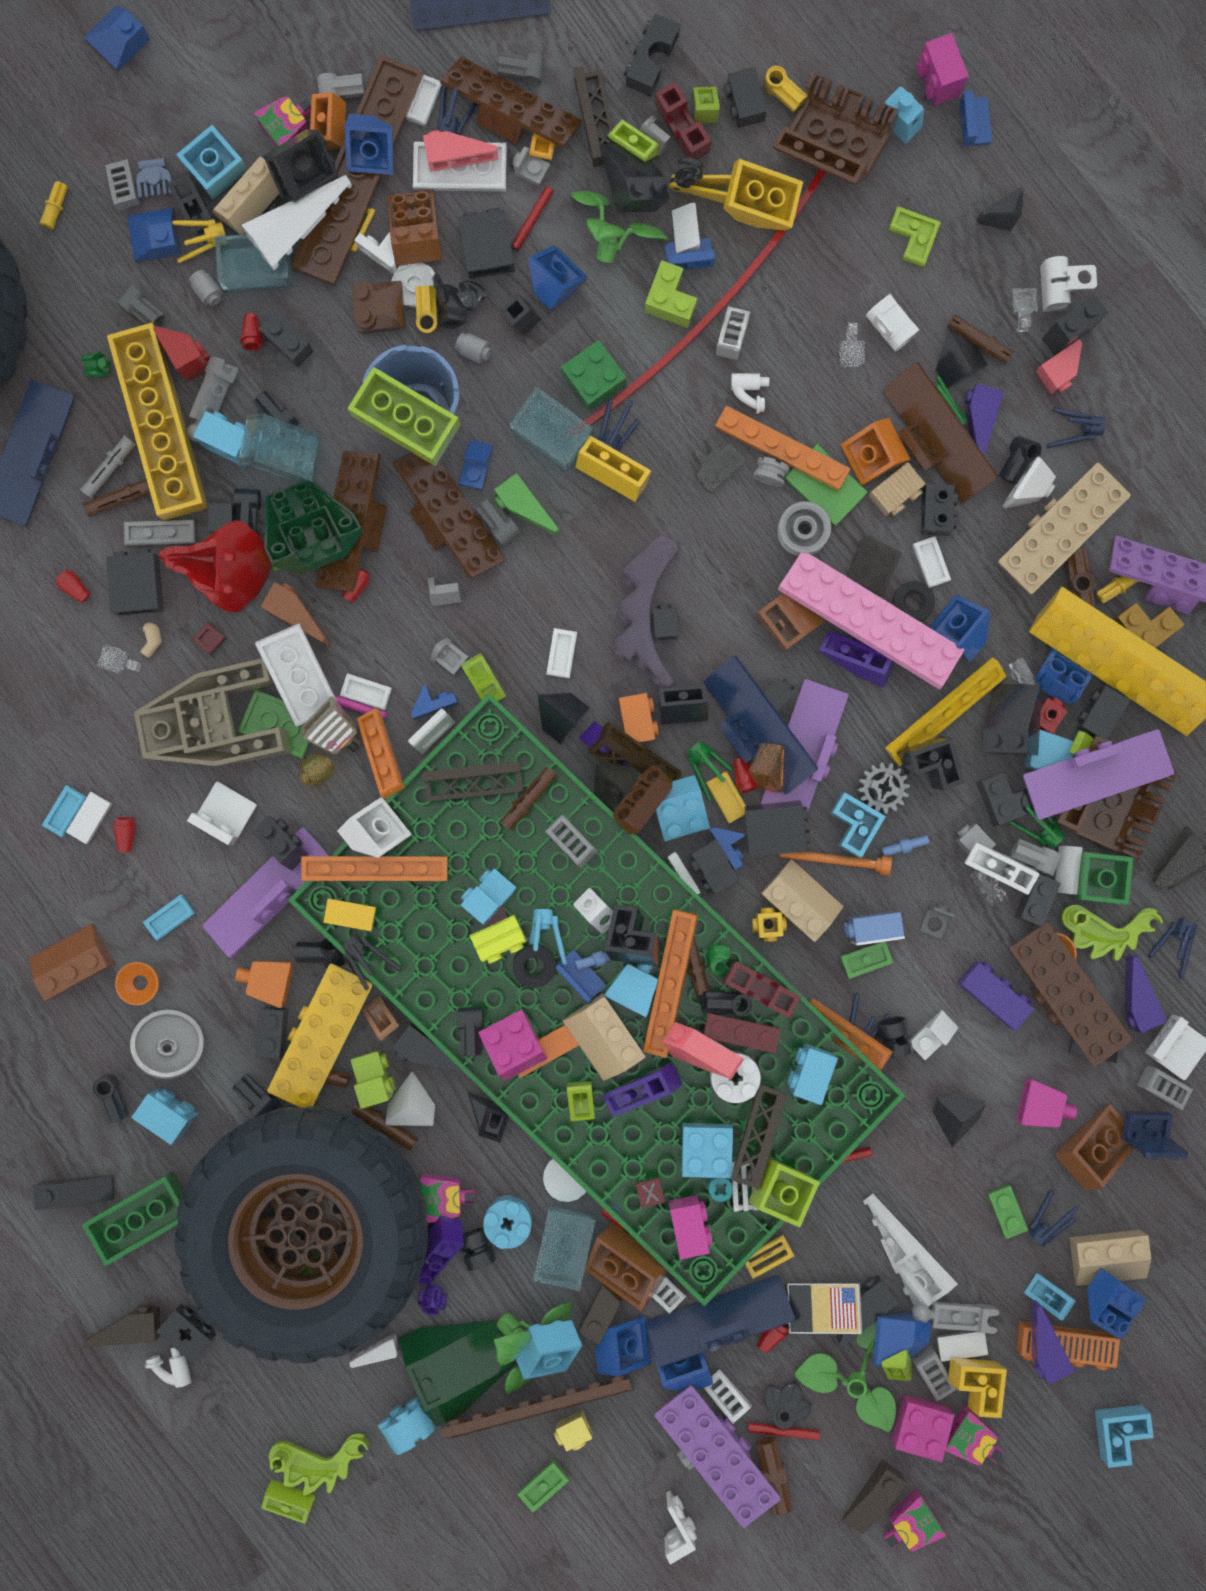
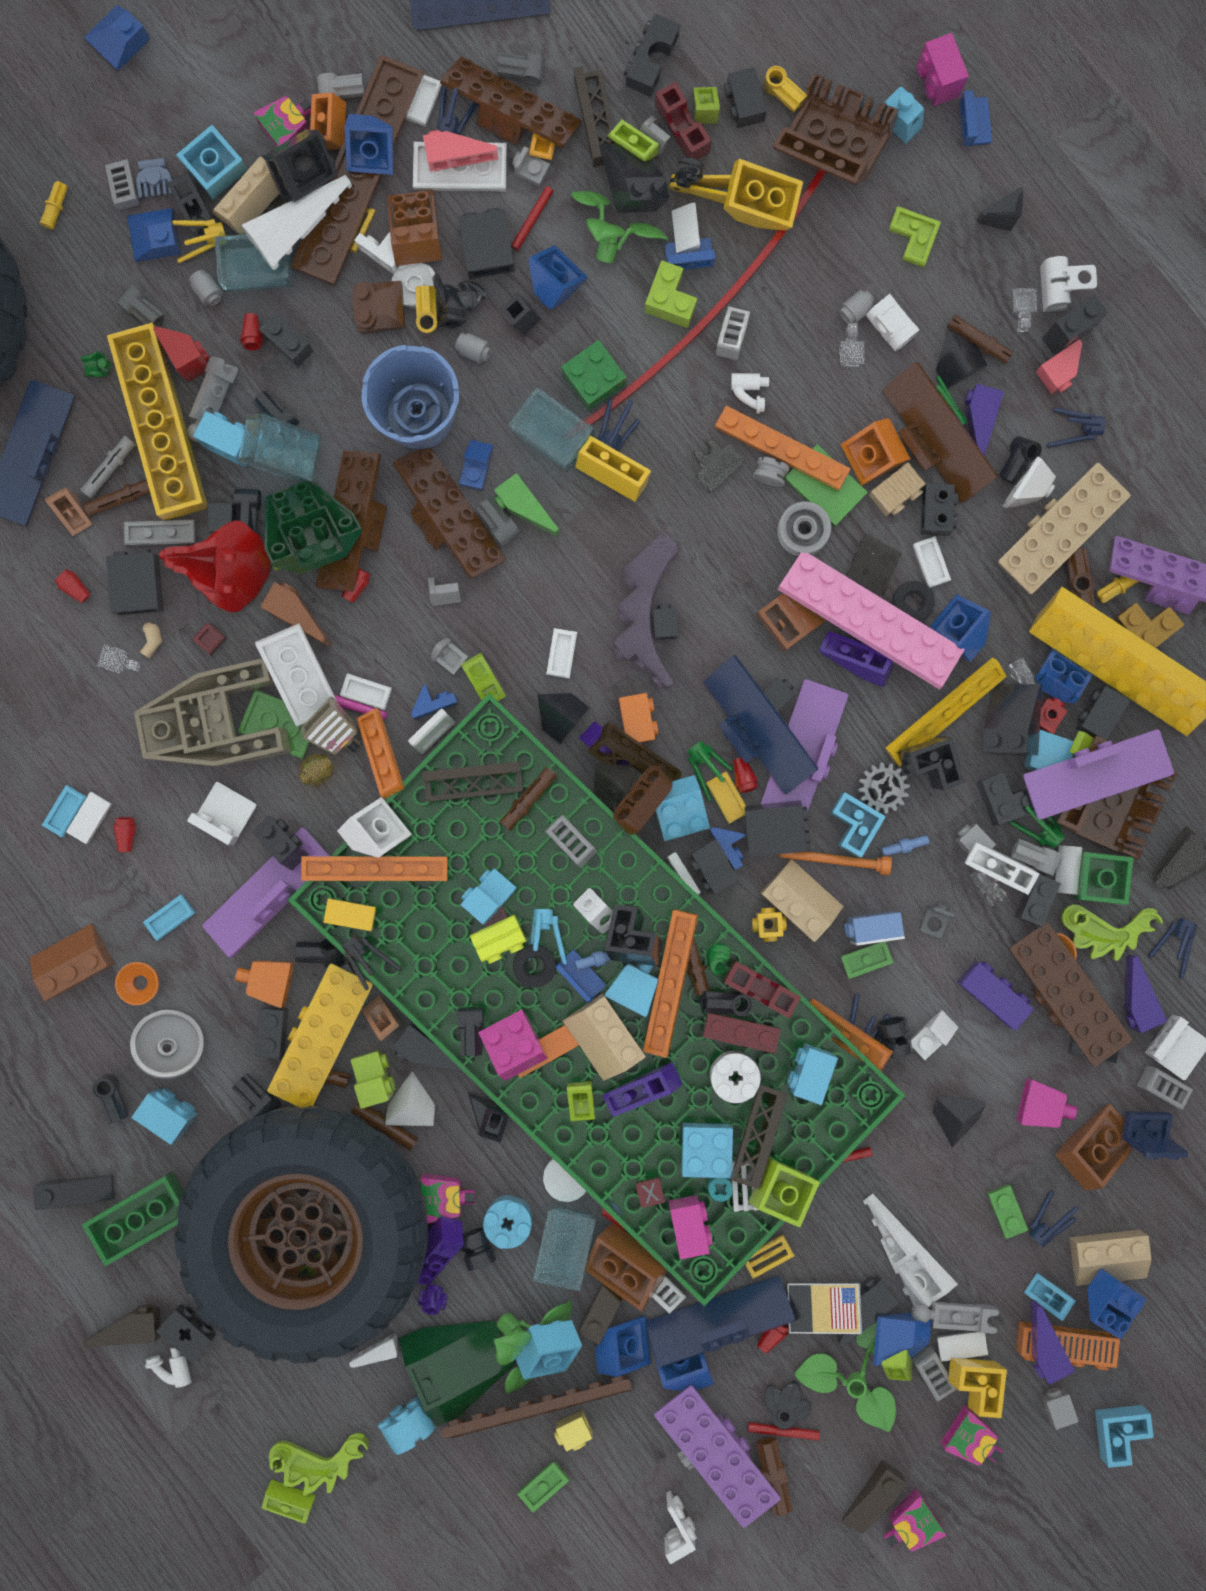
lime brick [347,367,461,466] -> none
black brick [658,685,708,725] -> none
coral slope [663,1022,744,1080] -> none
white slope [704,1369,752,1424] -> none
clear orange slope [749,743,784,793] -> none
dark pink brick [891,1393,955,1462] -> none
none -> nougat slope [45,487,92,536]
none -> light grey brick [839,290,874,325]
none -> light grey brick [1041,1387,1079,1430]

